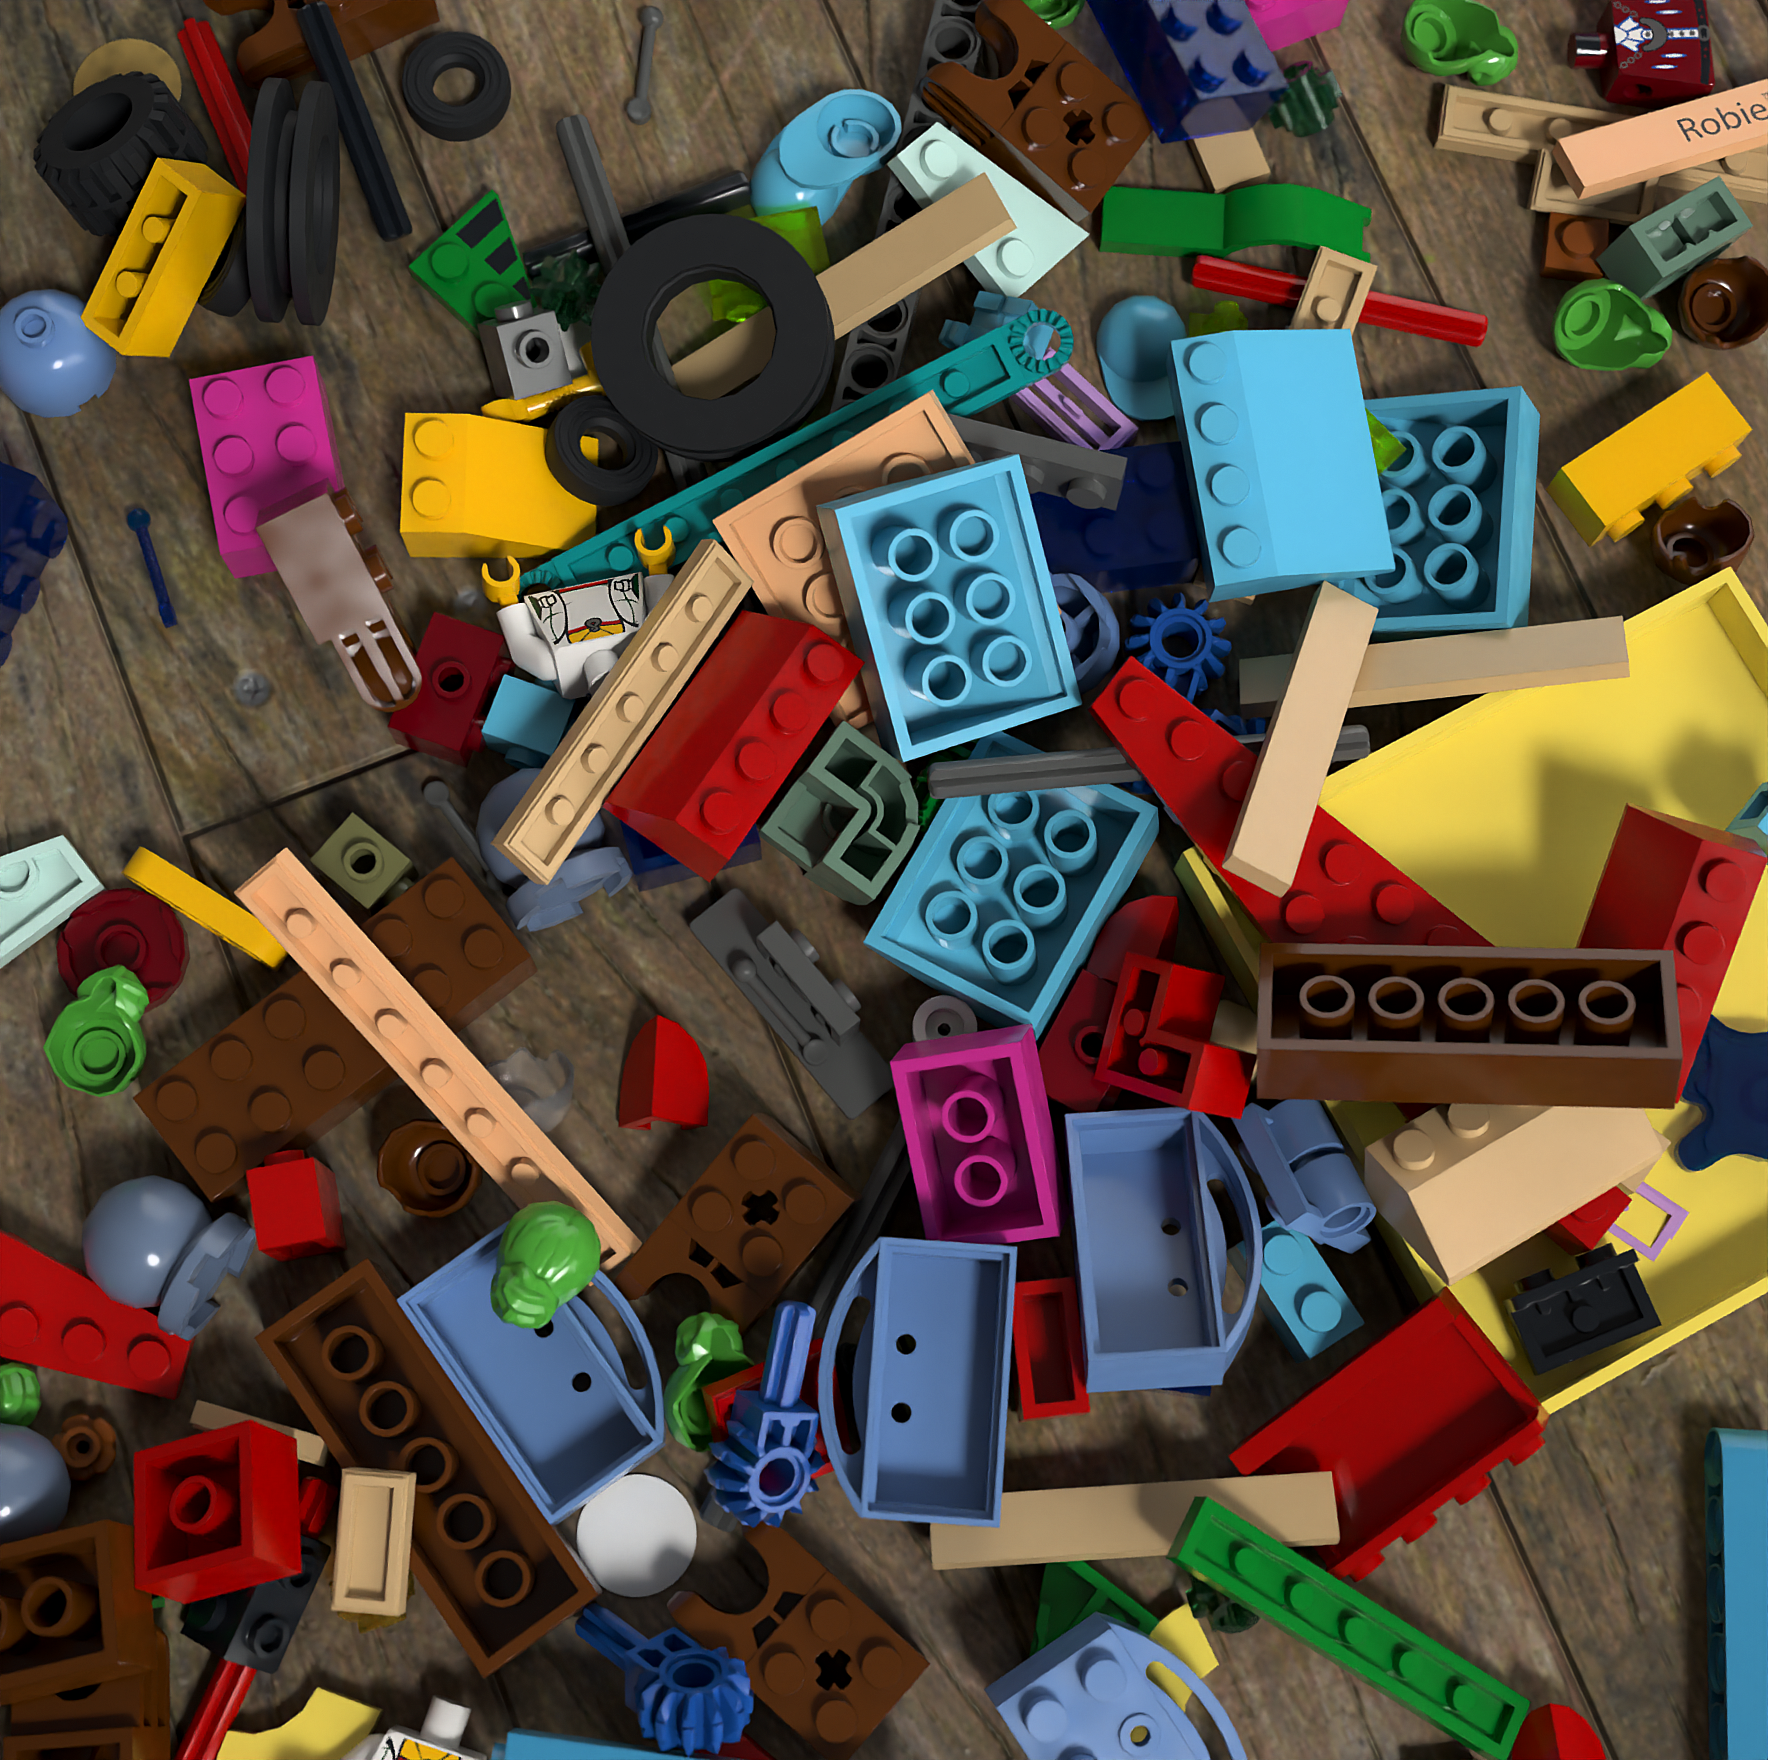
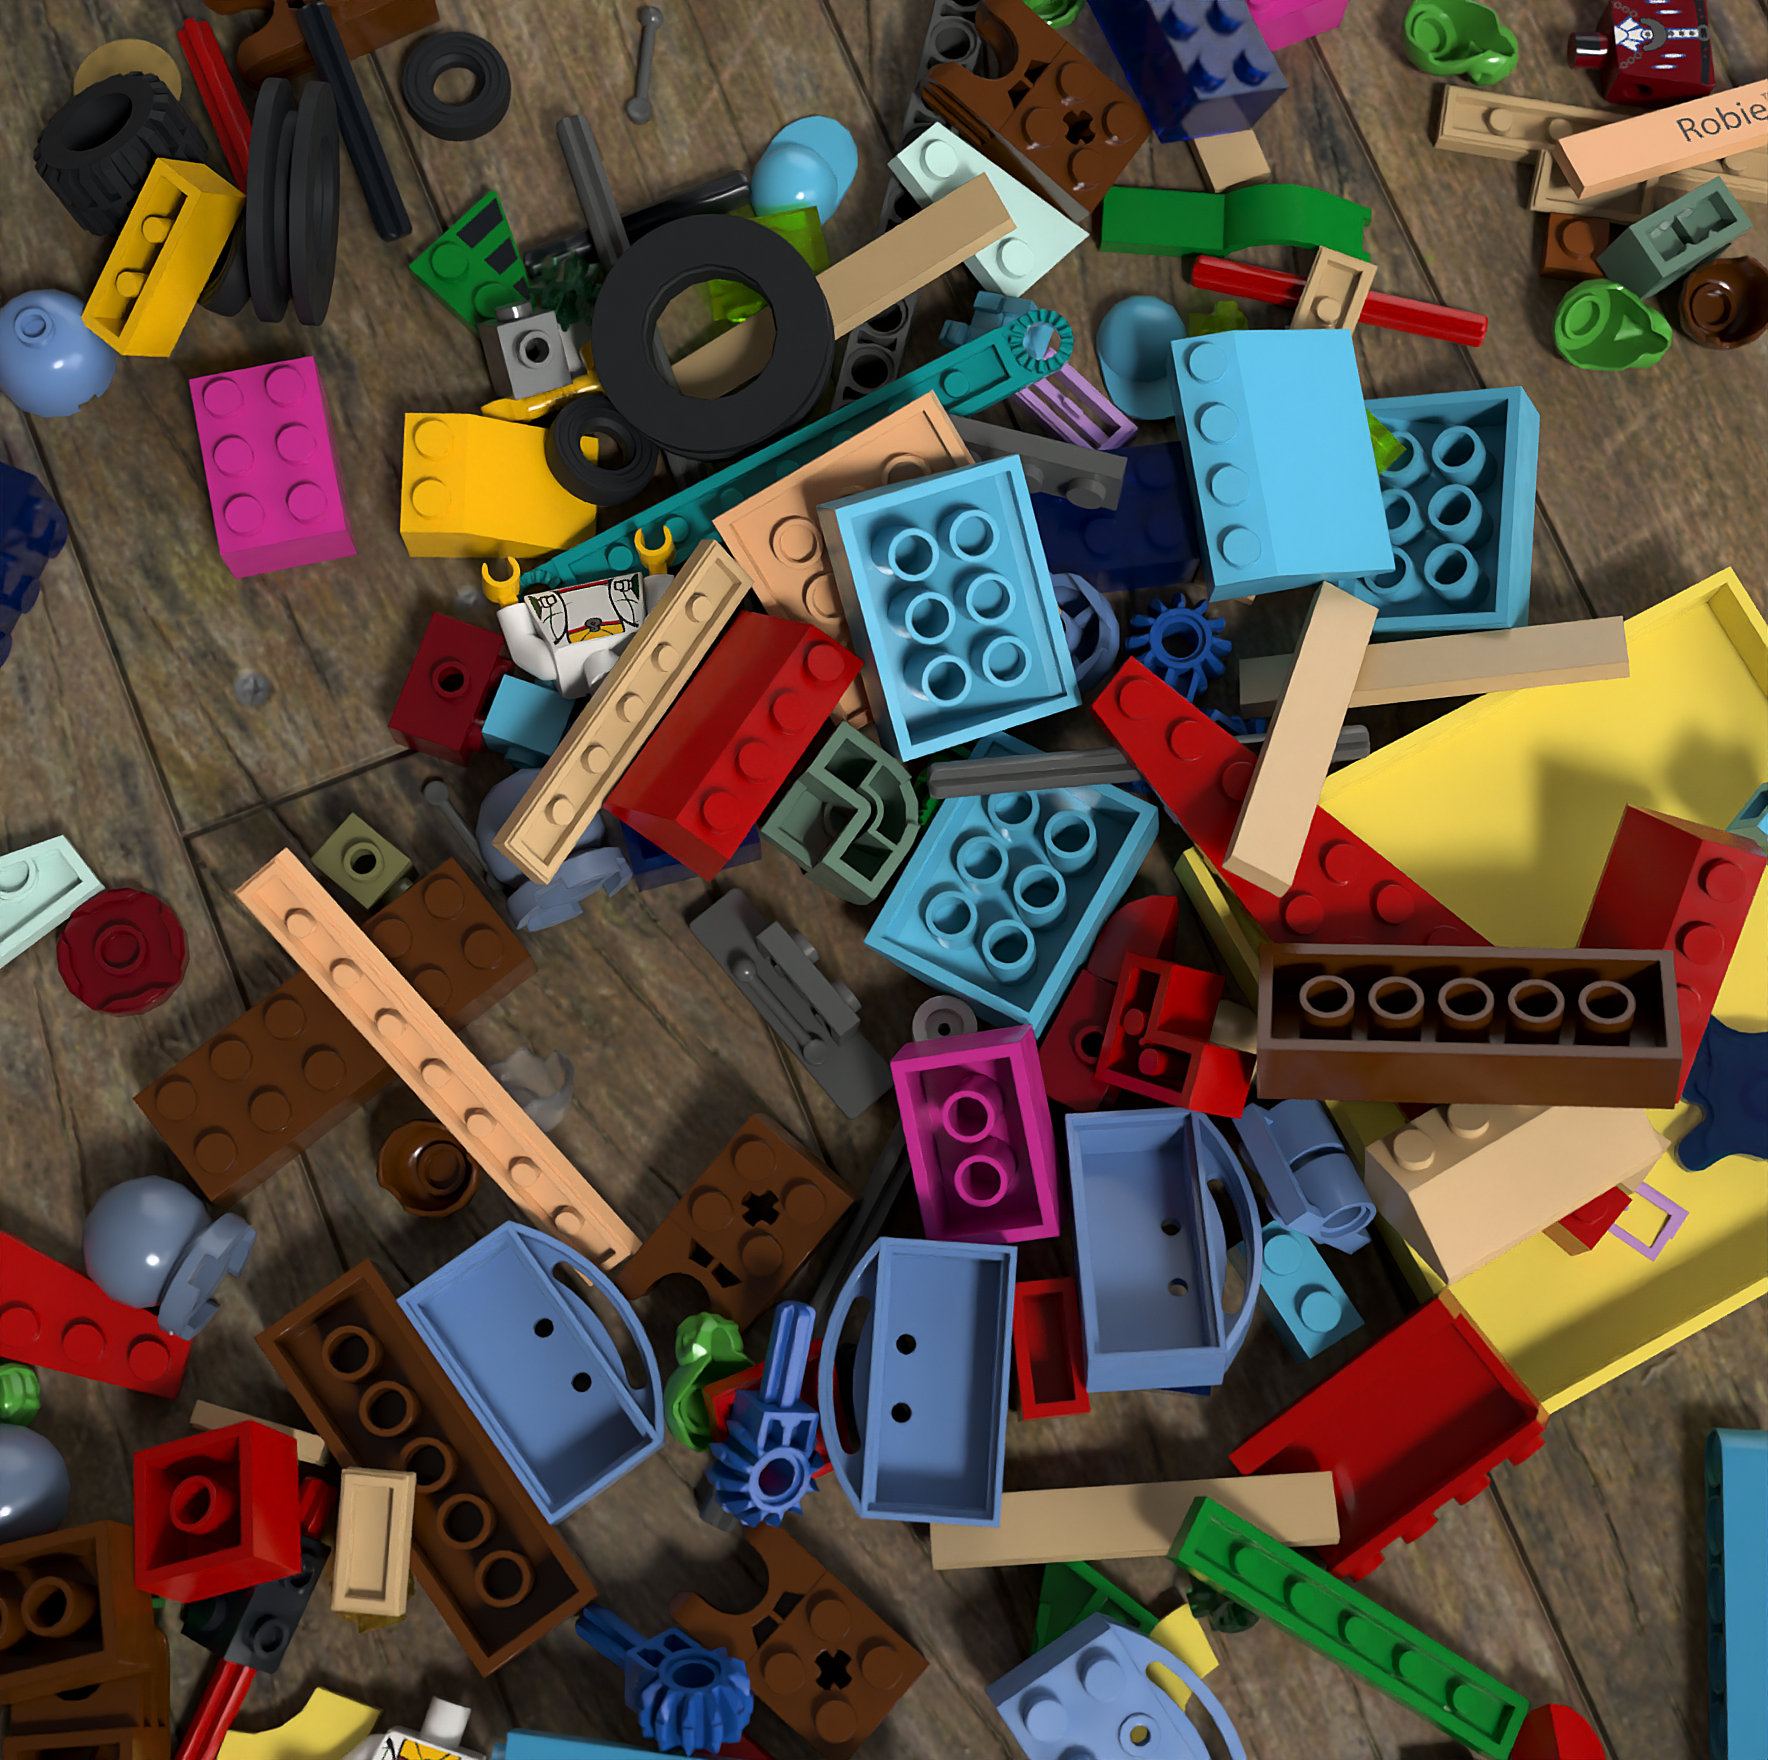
bright green hair [43,964,149,1097] -> none
dark orange plate [51,1414,117,1481] -> none
yellow beam [121,846,289,972] -> none
clear blue hinge [126,508,179,628] -> none
red brick [246,1150,347,1263] -> none
brick [255,477,422,712] -> none
bright green hair [490,1201,601,1328] -> none
white sticker [577,1474,697,1597] -> none
red brick [618,1014,709,1131] -> none
medium azure cap [779,89,902,190] -> none
clear green gear [1263,60,1343,138] -> none
black bracket [1502,1242,1662,1376] -> none
yellow brick [1546,372,1753,547] -> none
reddish brown hair [1649,497,1755,586] -> none

